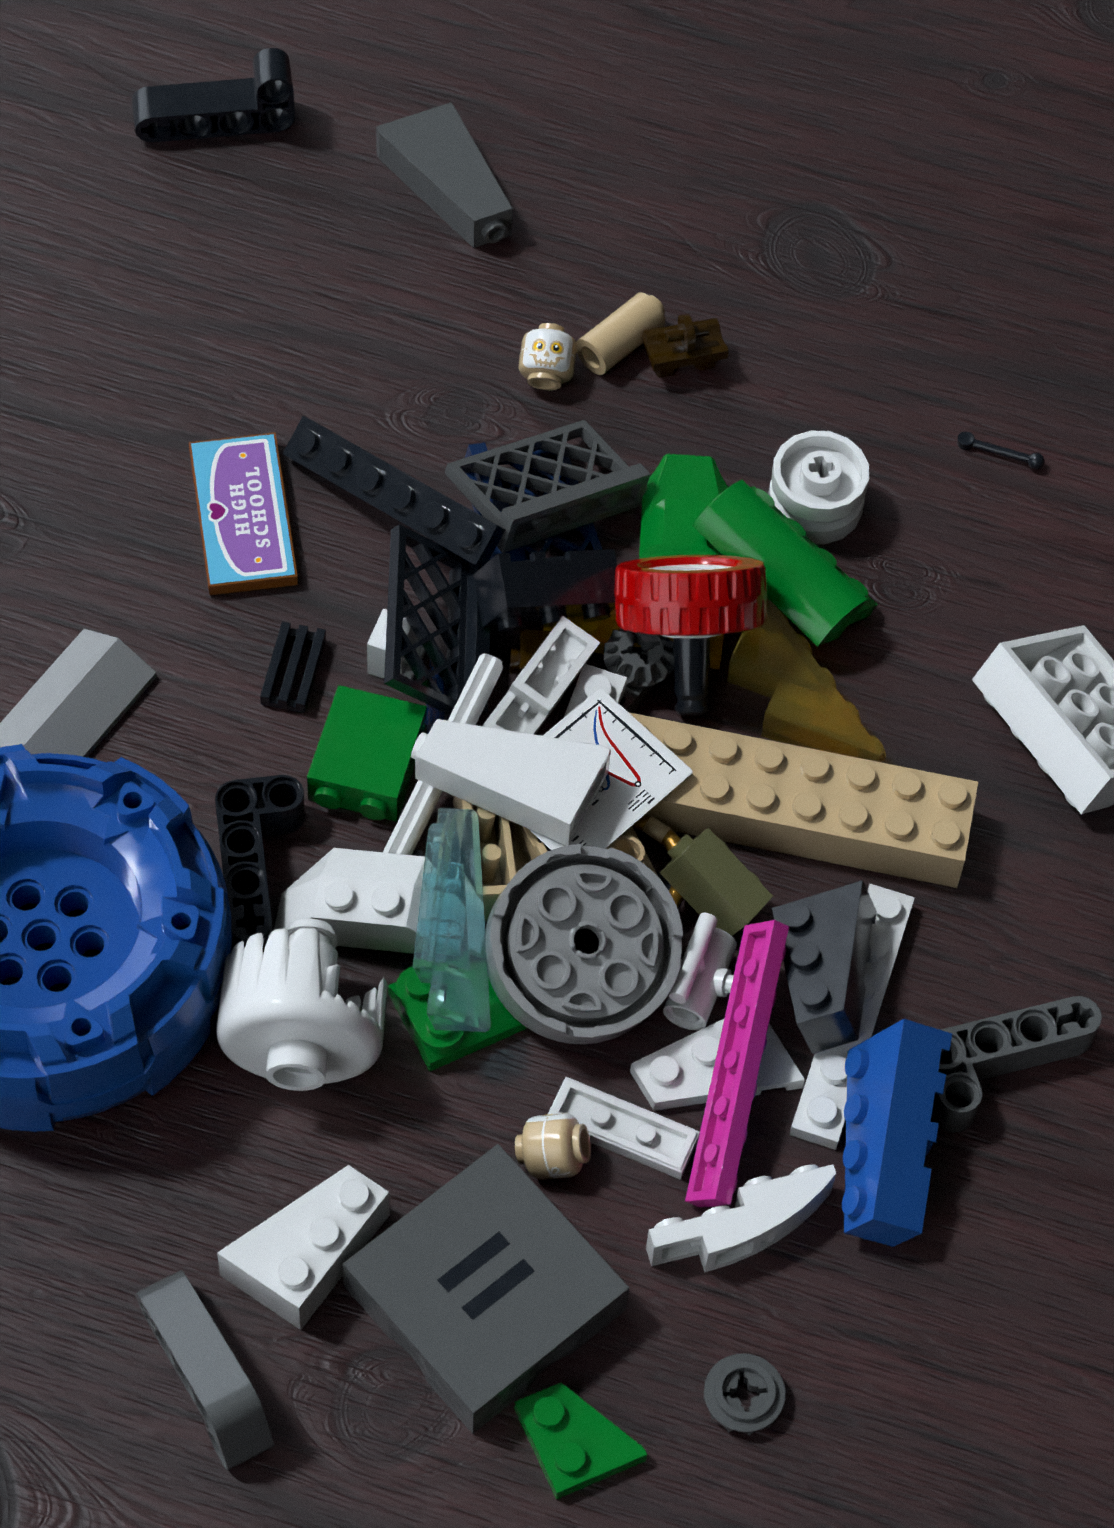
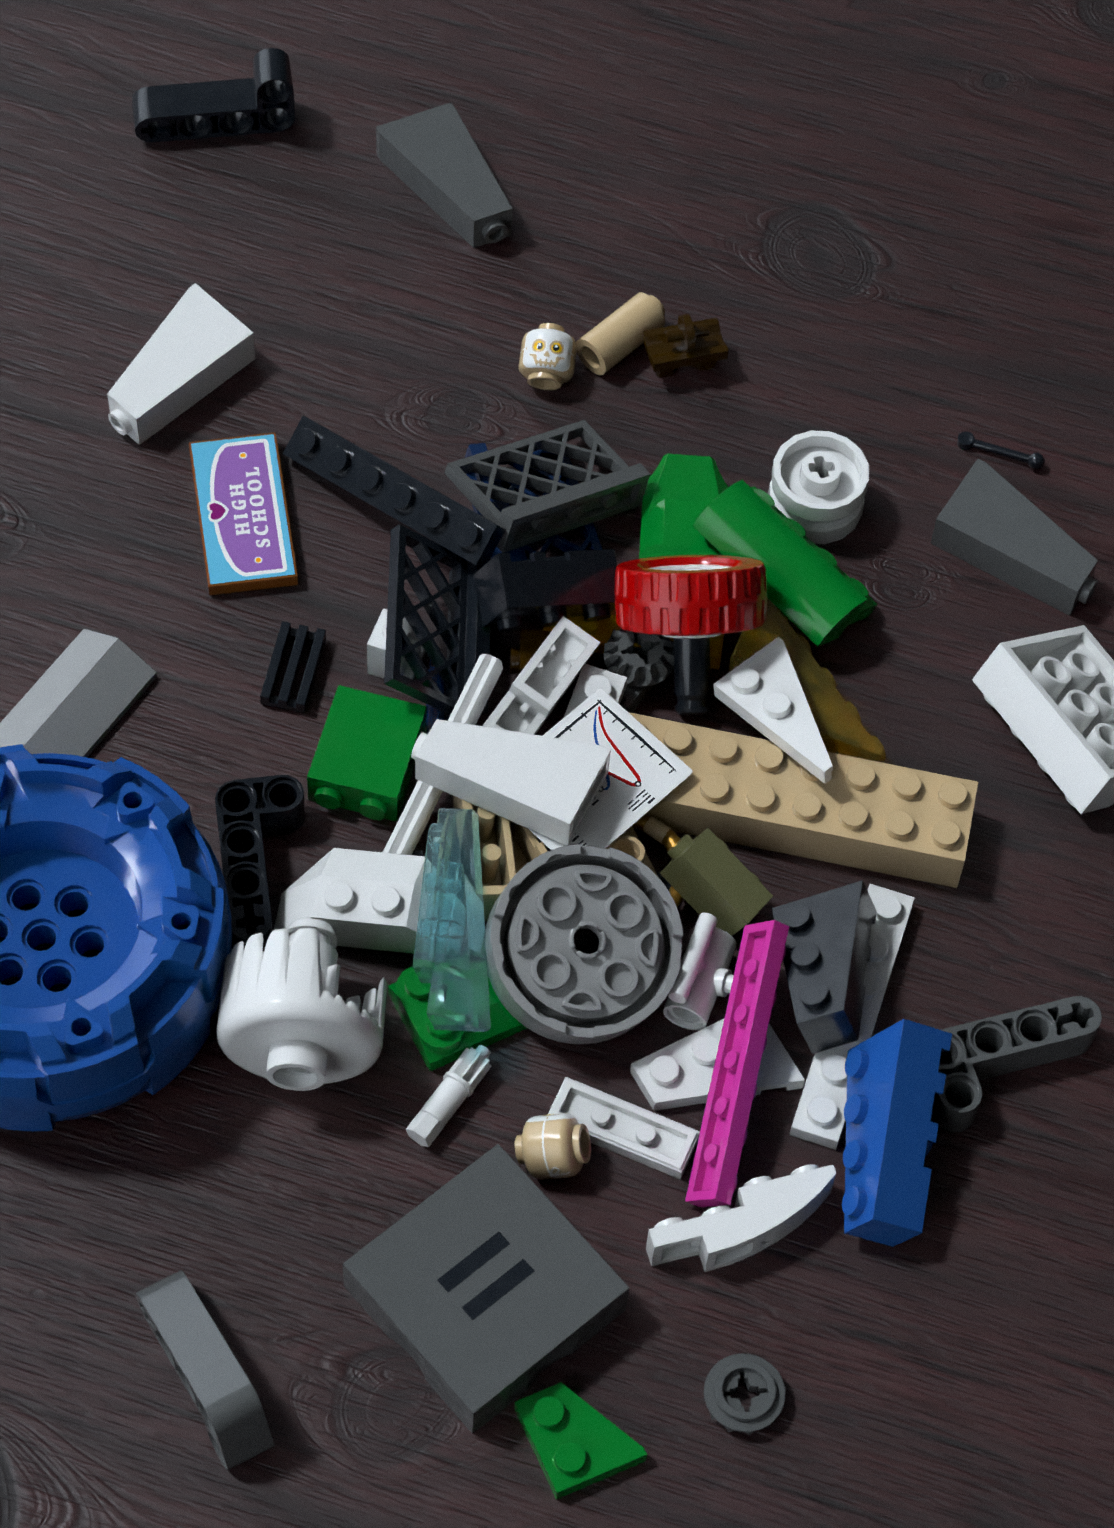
white wedge [217,1165,389,1330] -> none
none -> white slope [107,283,255,445]
none -> white piece [405,1045,492,1147]
none -> white wing [713,637,833,784]
none -> dark grey slope [930,458,1098,616]

